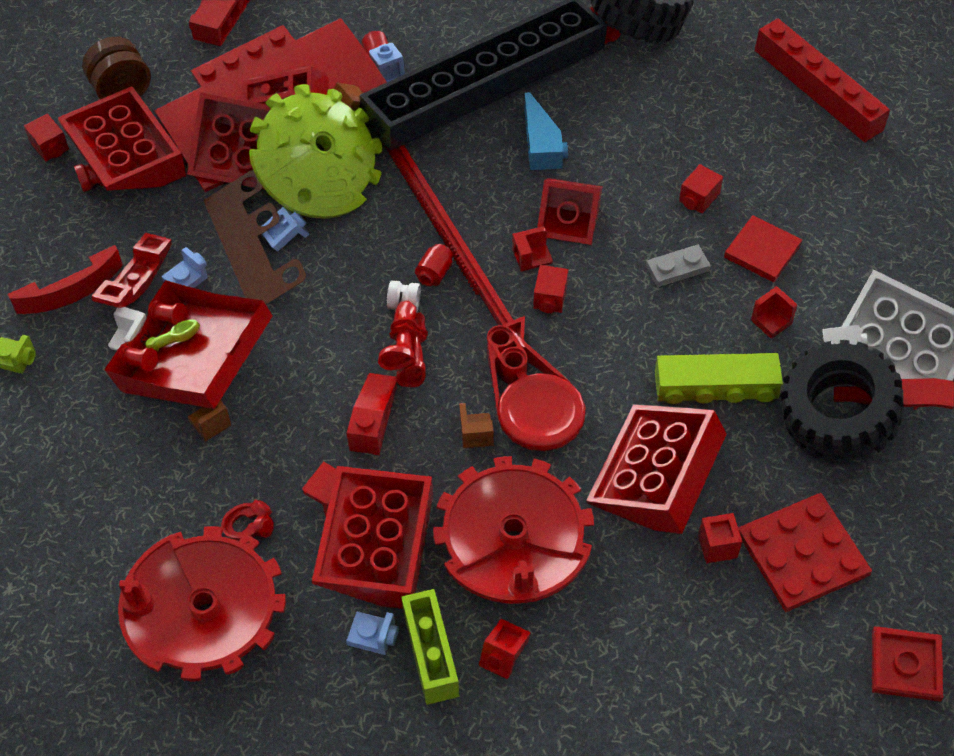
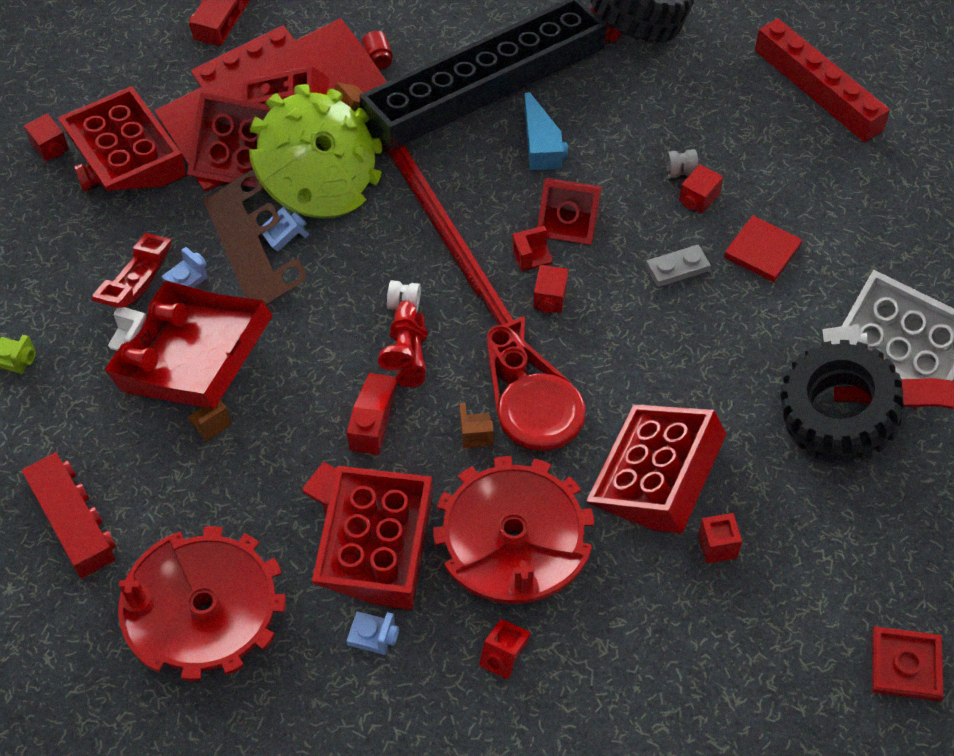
red slope [8,245,123,314] -> none
reddish brown wheel [82,36,151,99] -> none
lime piece [145,319,200,352] -> none
red piece [221,500,274,541] -> none
light blue bracket [369,43,405,82] -> none
lime brick [402,589,459,705] -> none
red brick [415,244,453,286] -> none
lime brick [655,353,783,404] -> none
red plate [738,493,872,613] -> none
red panel [751,286,797,339] -> none
none -> red brick [22,452,117,579]
none -> light grey wheel [666,149,698,179]

